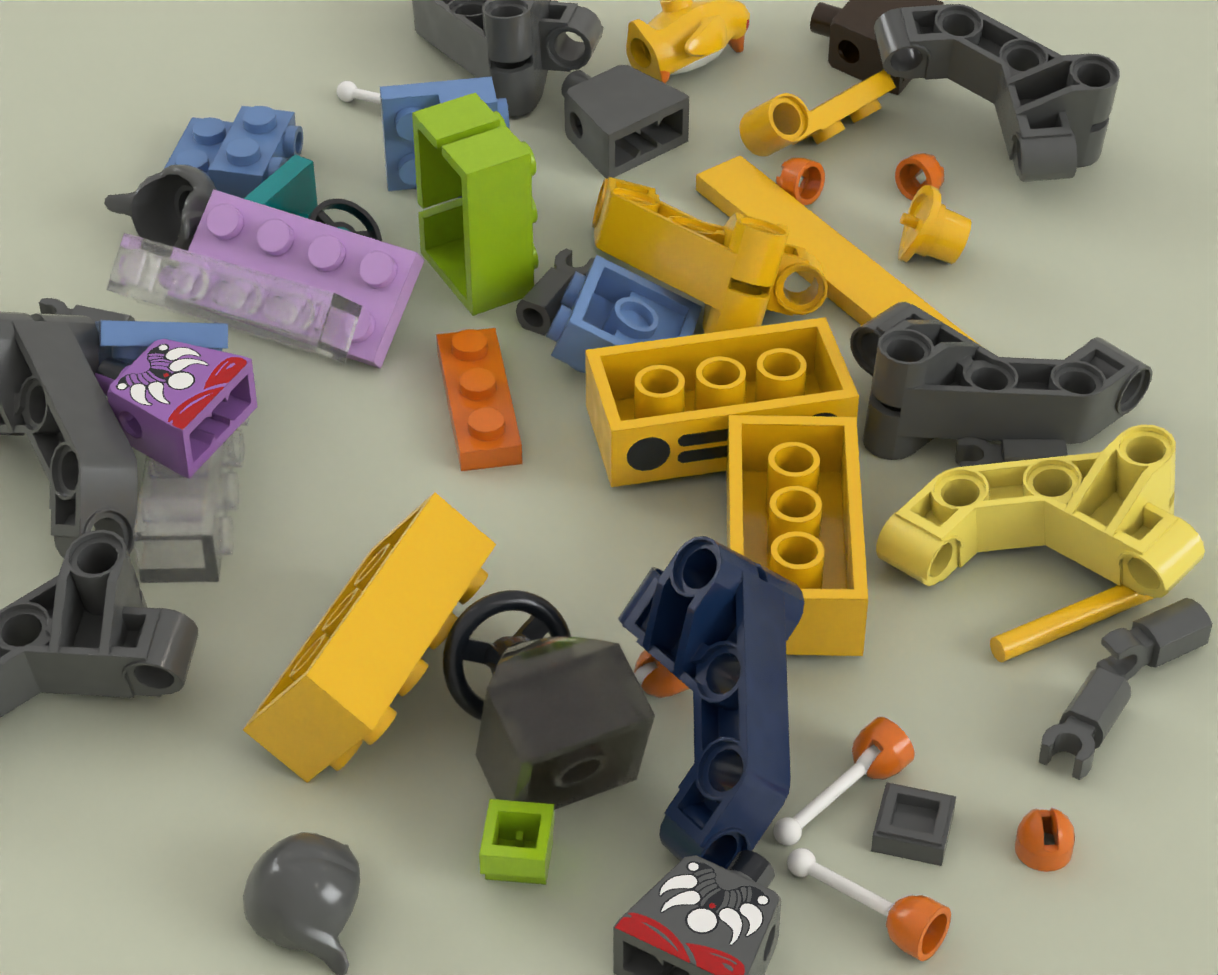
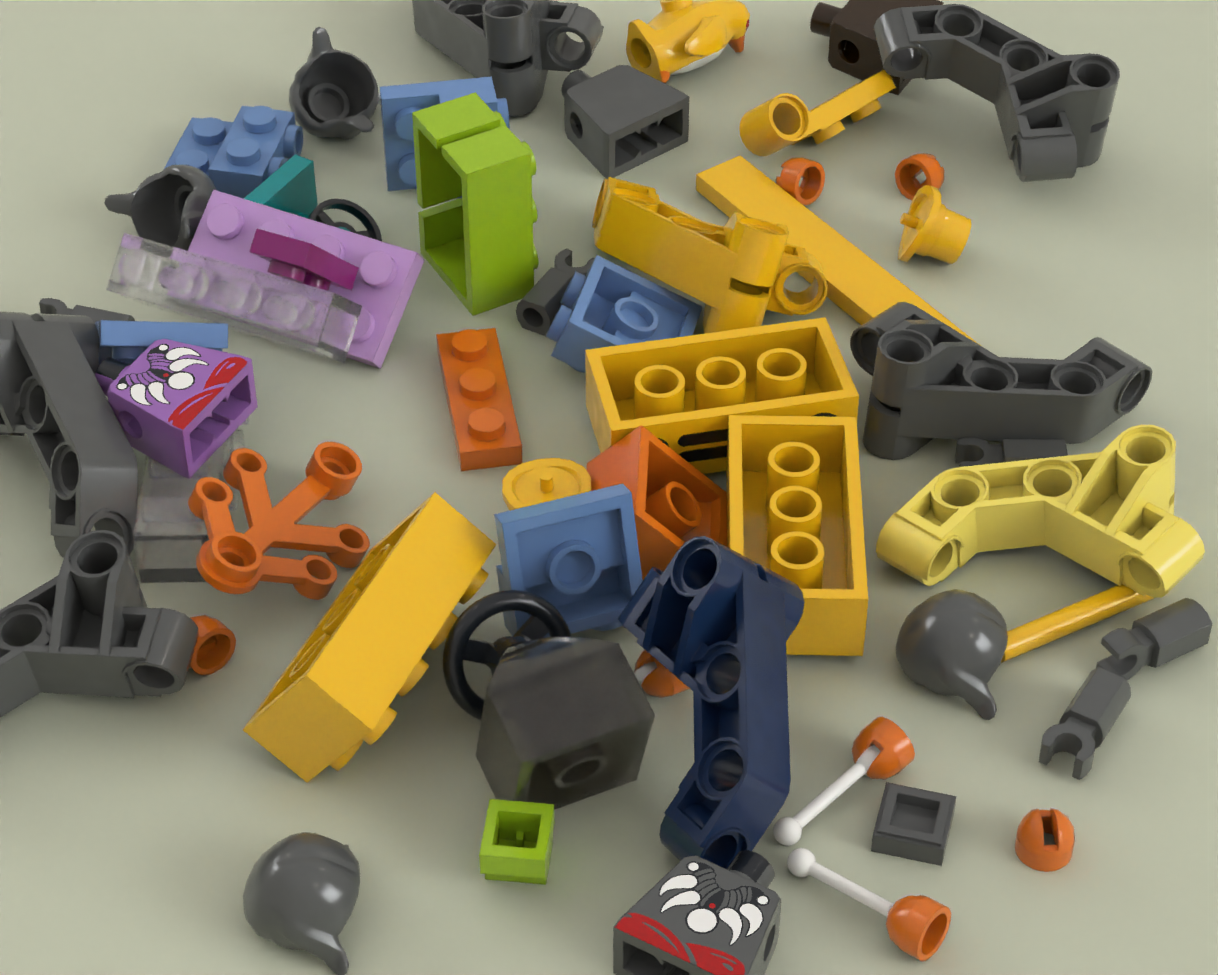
none -> orange plant [188,442,370,600]
none -> orange hinge [190,615,236,675]
none -> magenta plate [249,228,359,295]
none -> dark grey hair [289,27,379,140]
none -> medium blue plate [494,484,643,647]
none -> yellow piece [502,458,591,510]
none -> orange slope [586,425,727,580]
none -> dark grey hair [896,589,1008,720]

